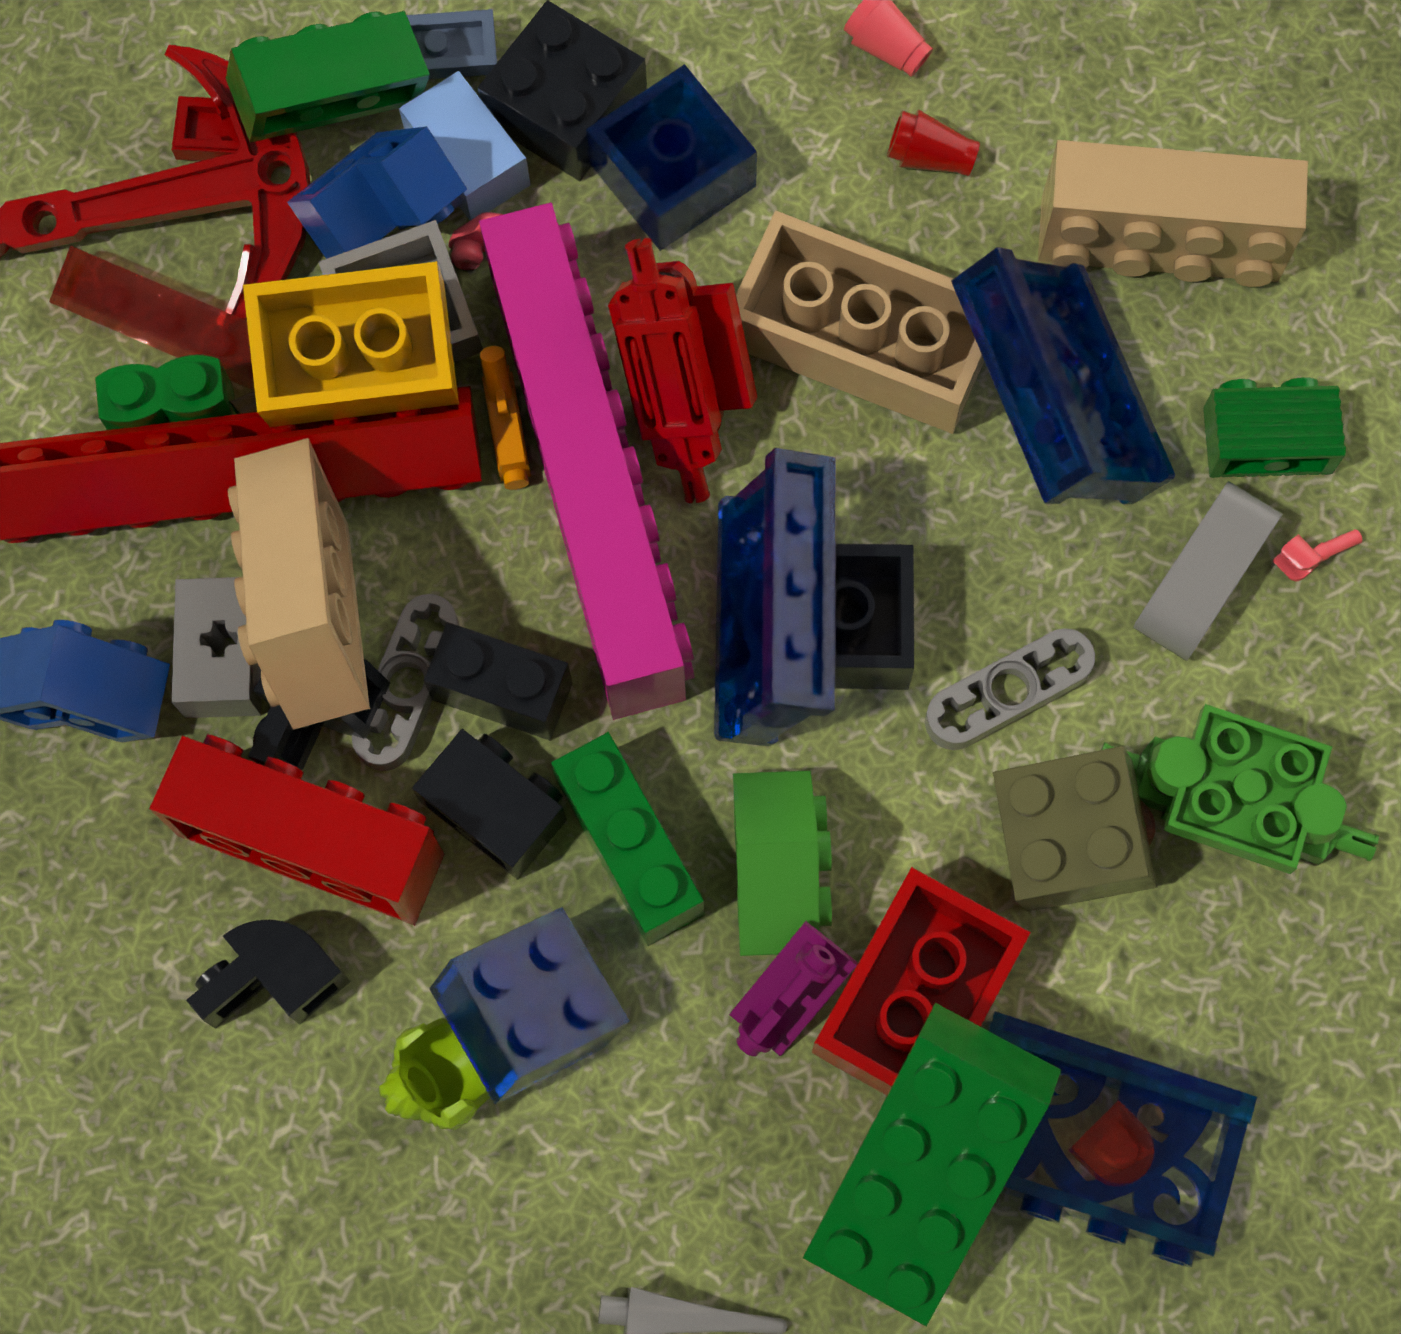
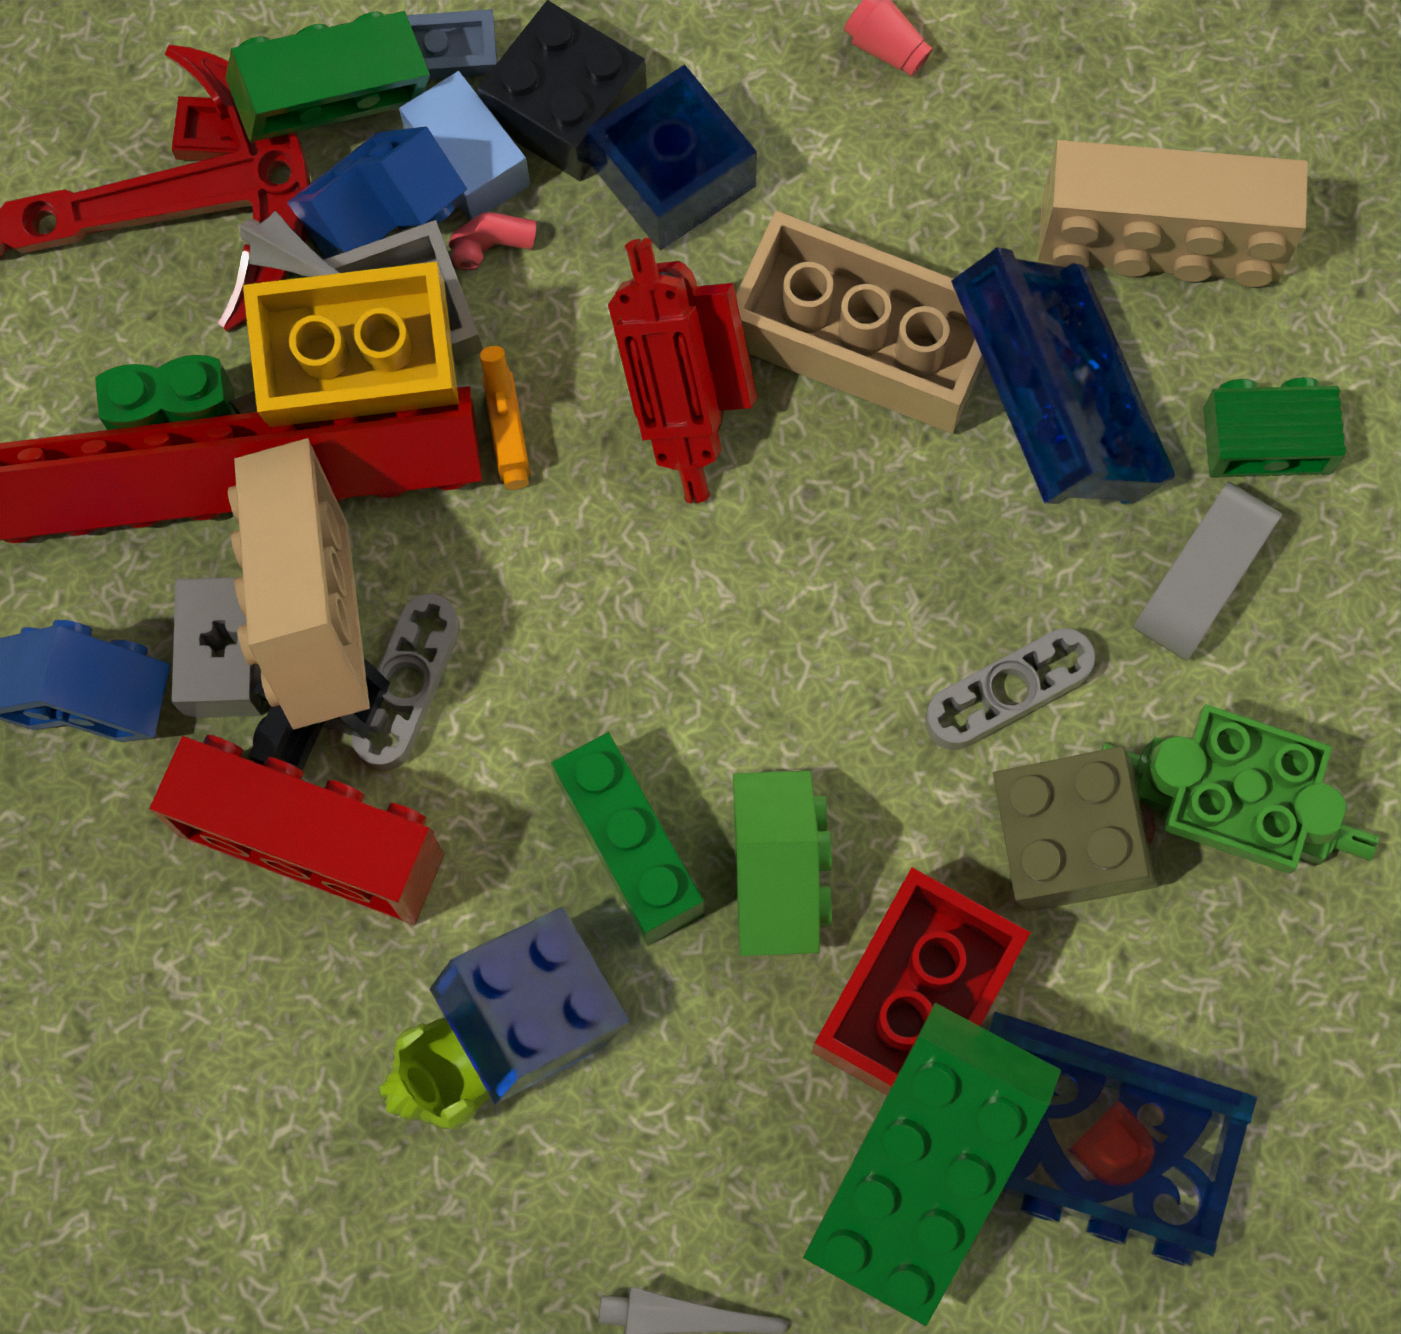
clear red tile [49,246,255,391] -> none
black brick [186,920,351,1029] -> none
black brick [412,728,567,880] -> none
black brick [423,622,573,741] -> none
dark pink brick [479,202,695,720] -> none
clear blue fence [714,448,836,746] -> none
magenta hinge [729,921,858,1057] -> none
black brick [781,543,914,690] -> none
red cone [887,109,980,176] -> none
coral hand [1273,529,1362,582] -> none
none -> light grey piece [240,211,339,277]

